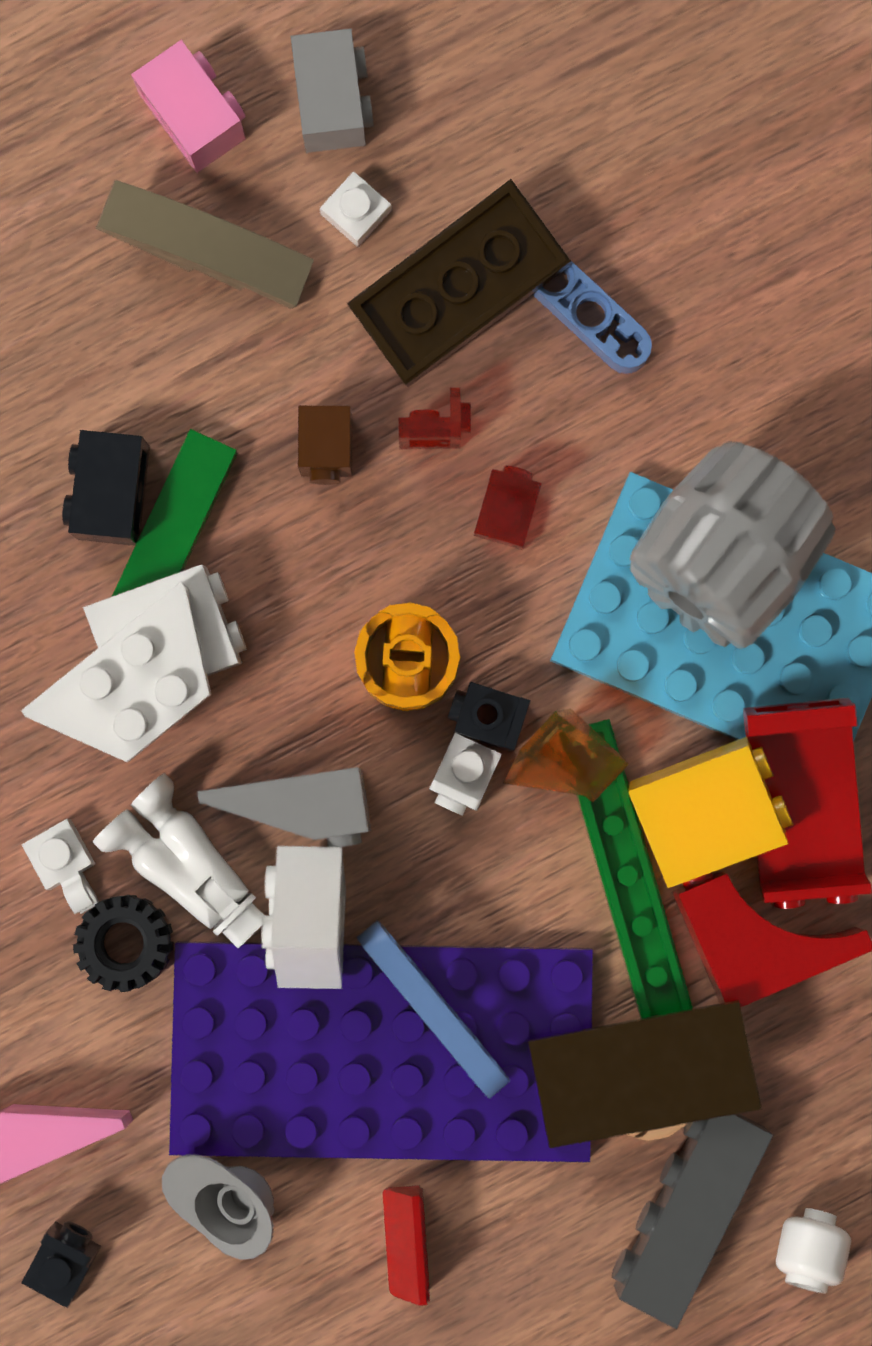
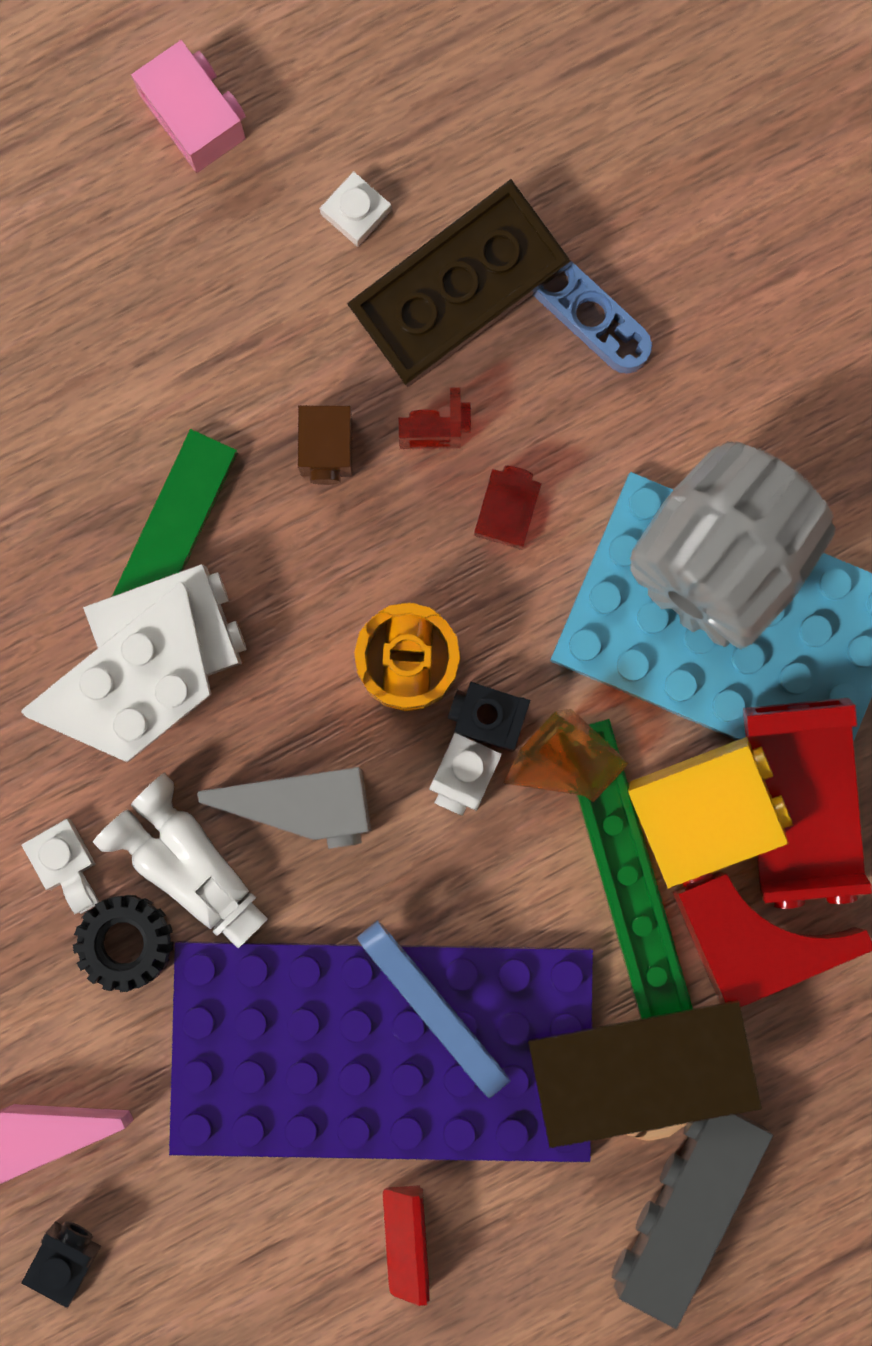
black brick [62,430,150,546] -> none
dark tan slope [95,180,314,309] -> none
light grey piece [162,1154,274,1260] -> none
white brick [262,846,346,989] -> none
light grey brick [290,28,374,153] -> none
white head [776,1208,851,1294] -> none

